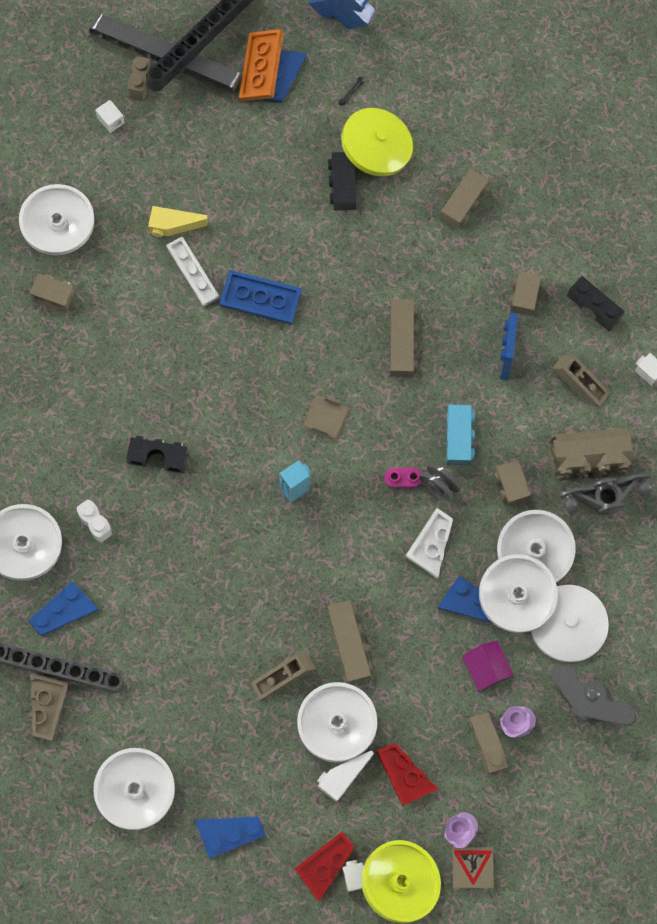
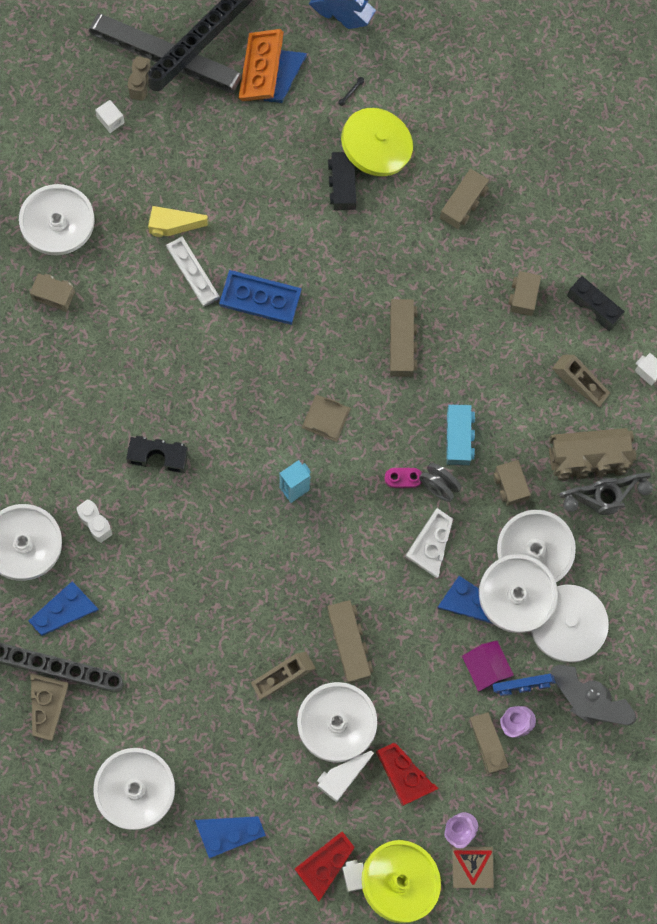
blue wing [500,313,518,380] -> none
none -> blue plate [493,673,556,696]

